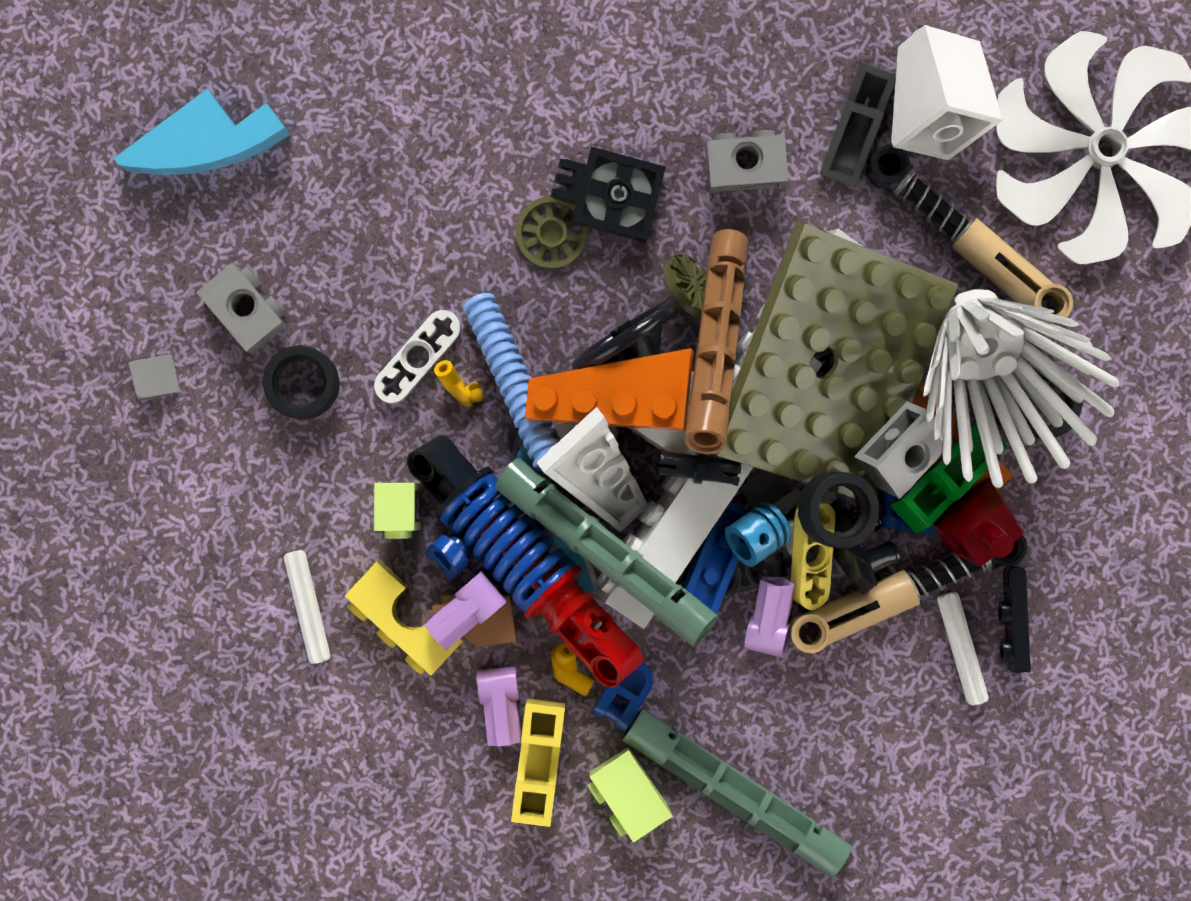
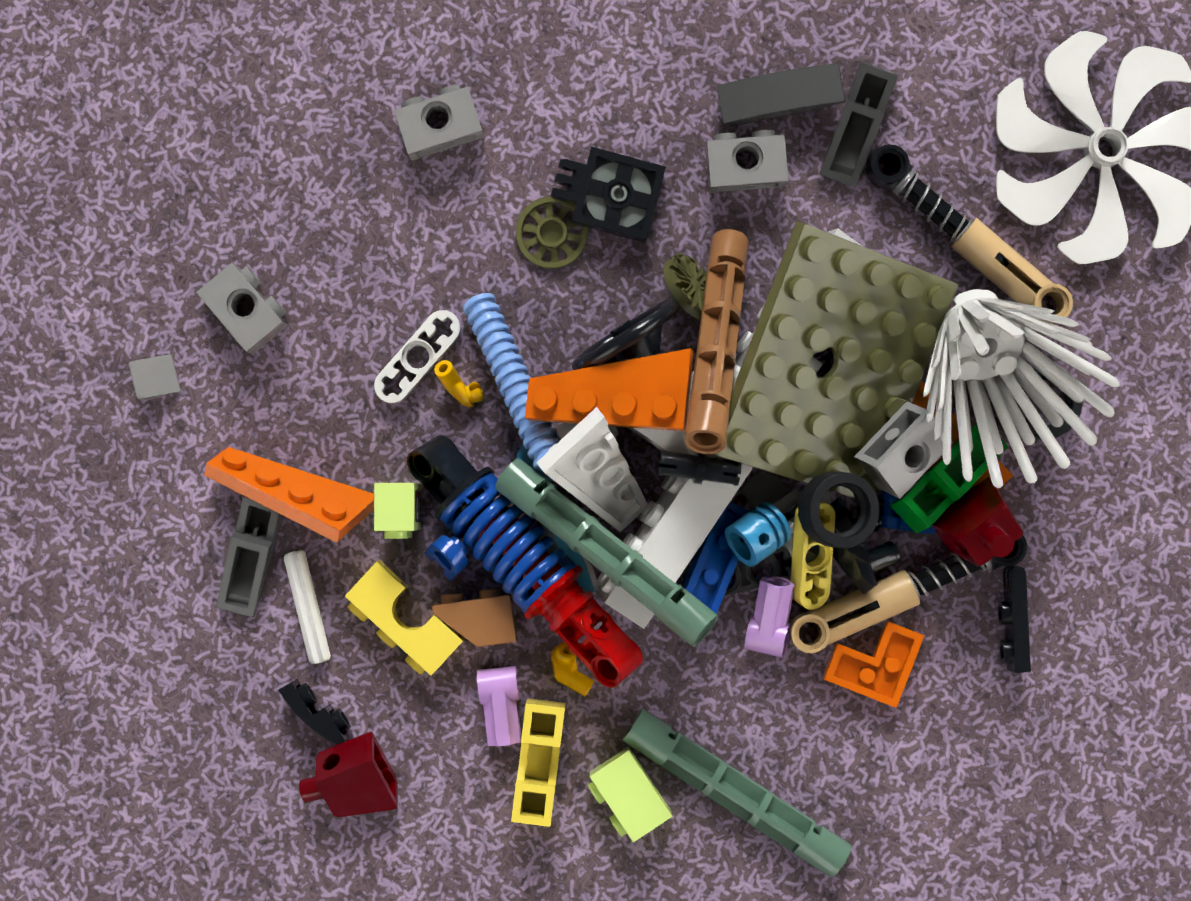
medium azure slope [113,89,291,175] -> none
black tyre [262,345,340,420] -> none
lavender piece [424,572,507,650] -> none
blue plate [591,662,653,732] -> none
white slope [891,25,1003,160] -> none
white axle [937,592,989,705] -> none
none -> orange wing [204,447,374,543]
none -> dark grey slope [216,496,284,618]
none -> black slope [278,679,351,745]
none -> dark red torso [299,732,398,817]
none -> light grey brick [394,85,484,161]
none -> dark grey slope [716,63,846,127]
none -> orange plate [822,621,925,708]

